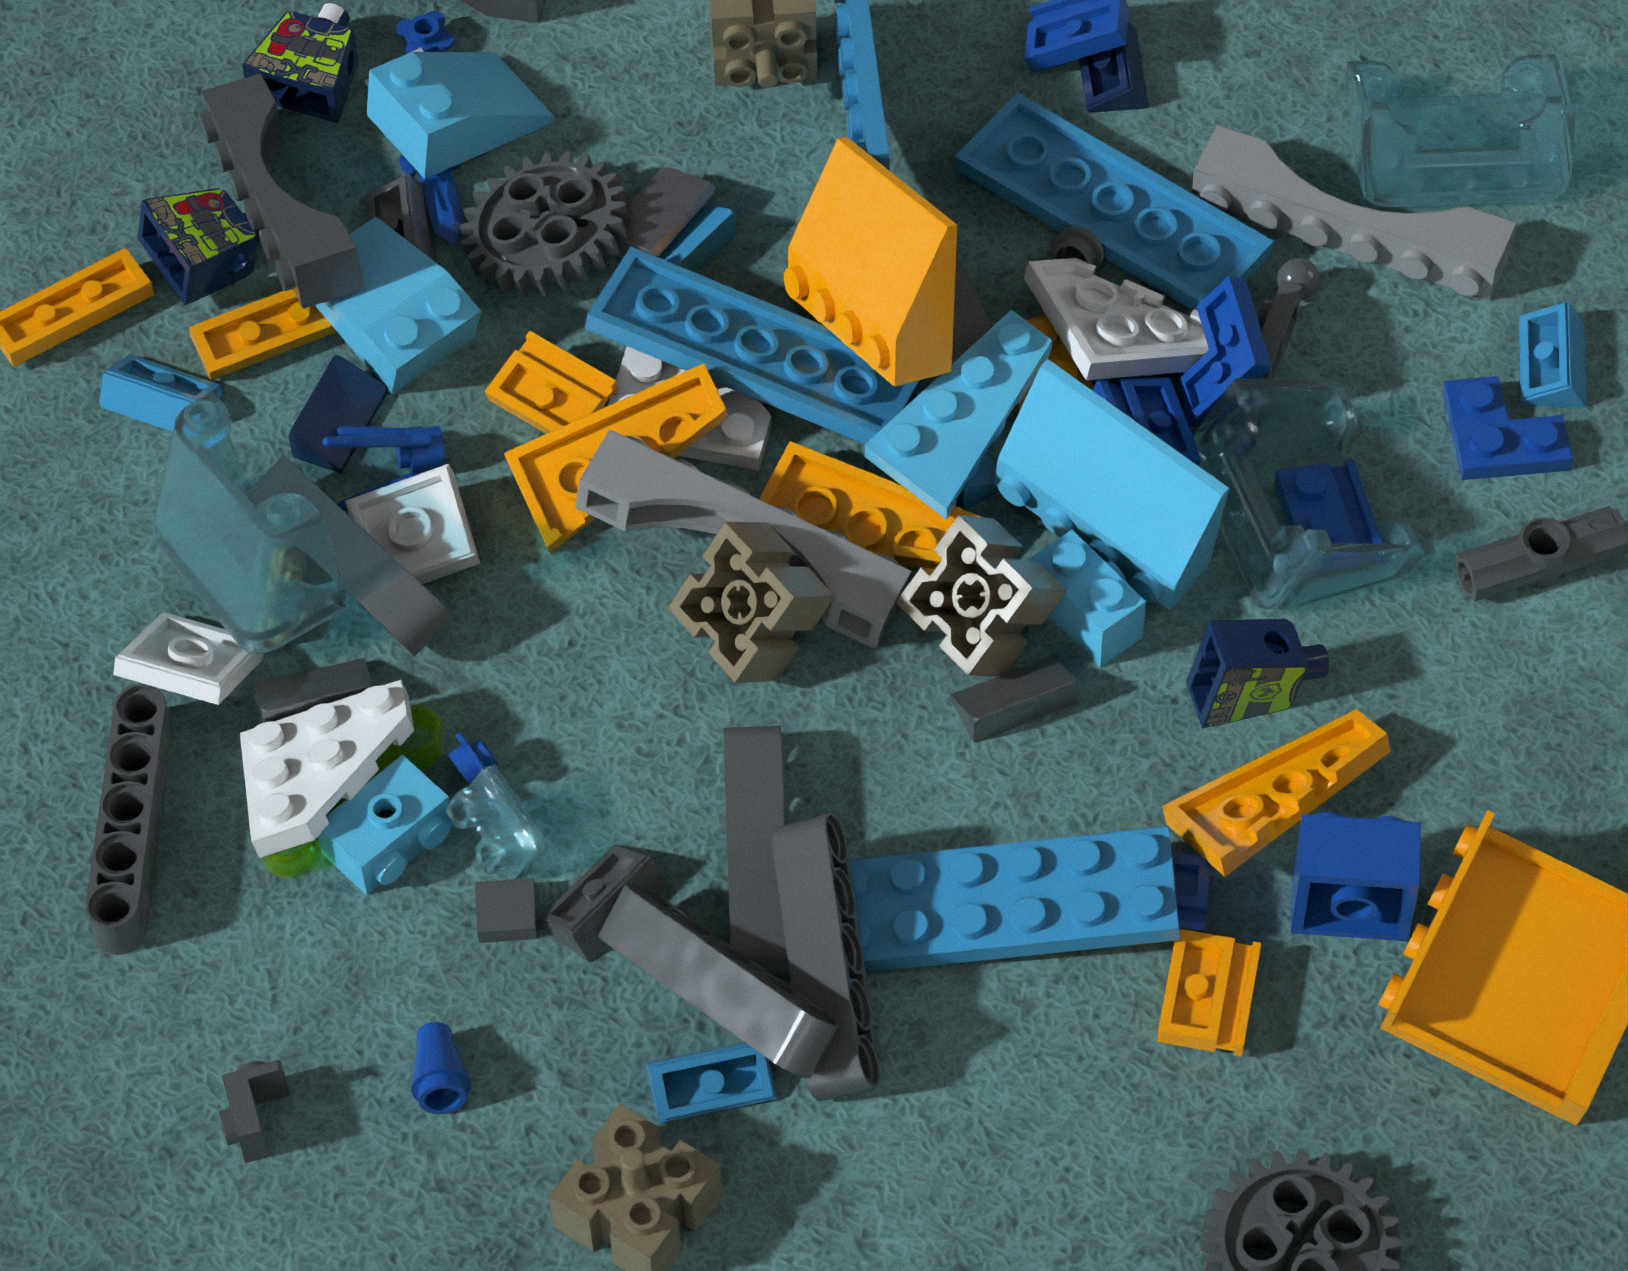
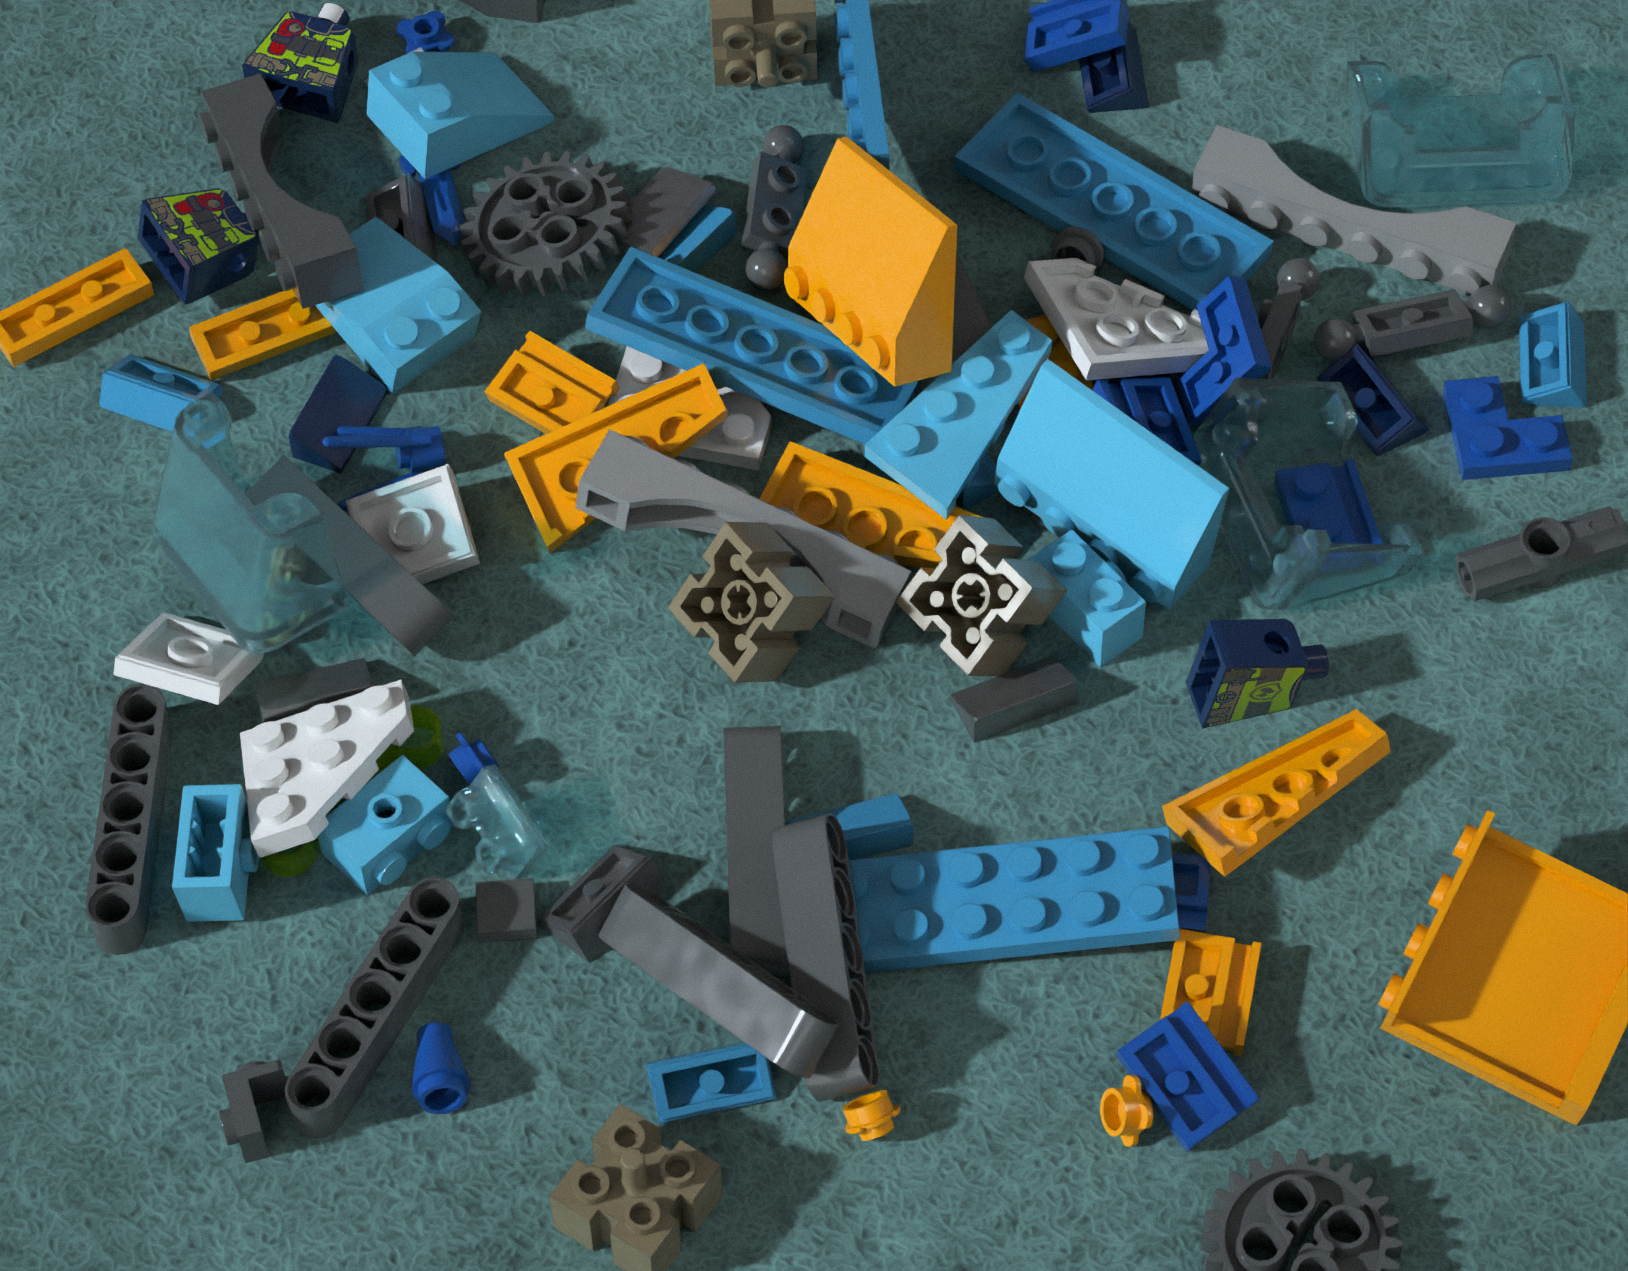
blue brick [1291,812,1421,942] -> none
none -> medium azure brick [172,784,259,922]
none -> dark grey beam [285,877,464,1139]
none -> dark grey plate [741,125,808,290]
none -> dark azure slope [786,793,913,860]
none -> light orange plate [842,1090,901,1141]
none -> light orange plate [1100,1075,1153,1147]
none -> blue plate [1115,1001,1260,1152]
none -> dark grey plate [1314,285,1511,361]
none -> dark blue slope [1316,343,1429,456]

